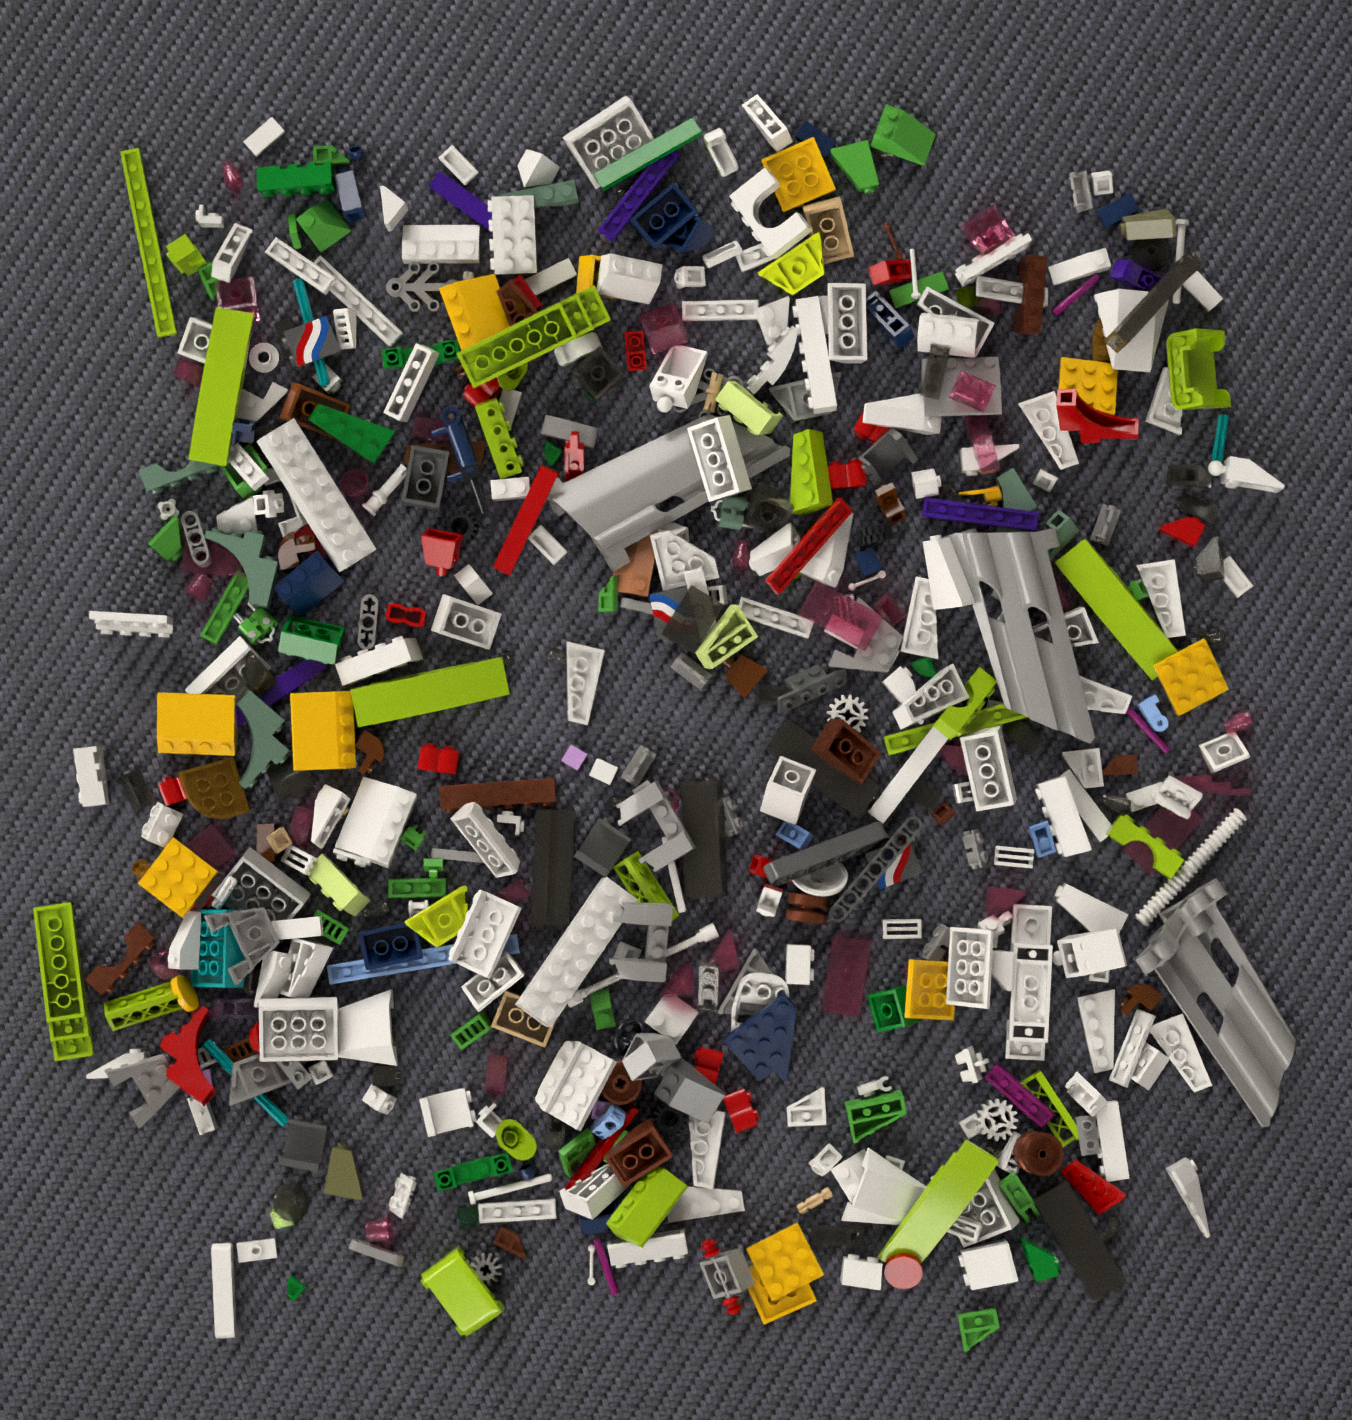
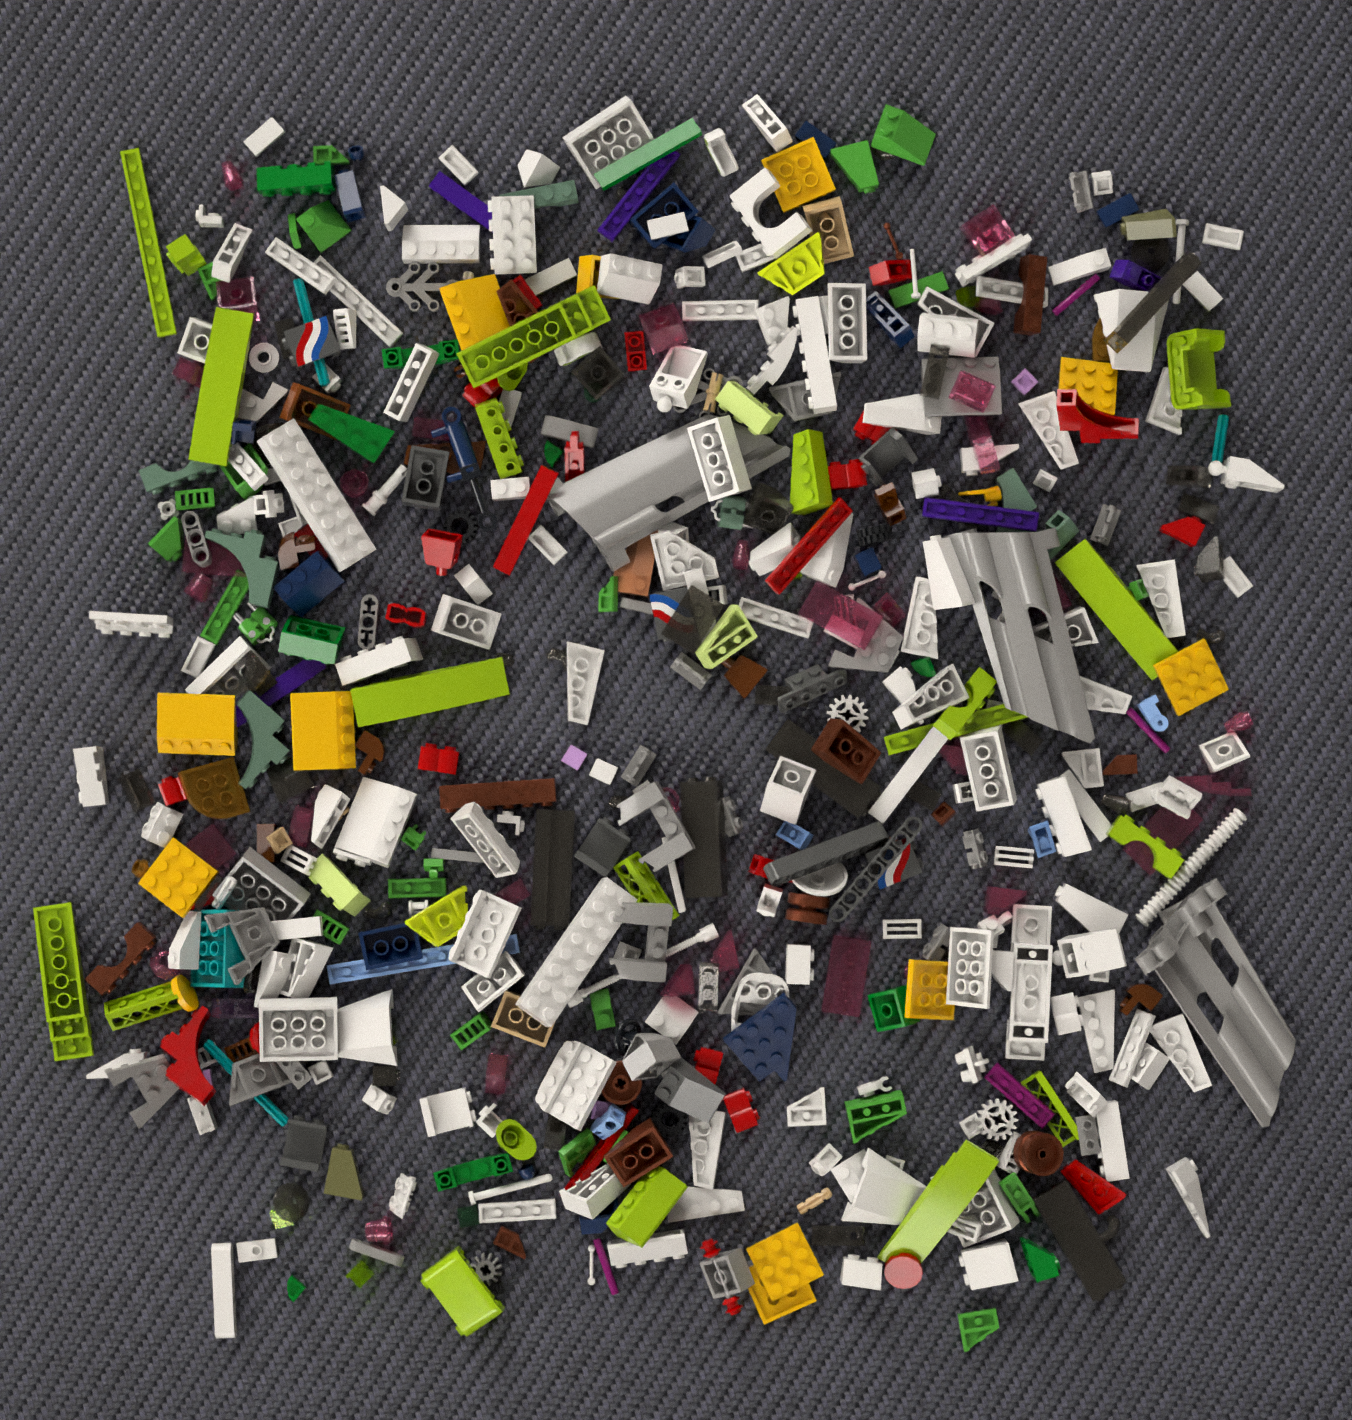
none -> bright green slope [175,488,215,511]
none -> white tile [181,636,216,678]
none -> clear neon green panel [345,1260,374,1288]
none -> white tile [647,212,689,240]
none -> lavender tile [1011,368,1038,396]
none -> white brick [1050,992,1084,1035]
none -> white tile [1202,223,1244,250]

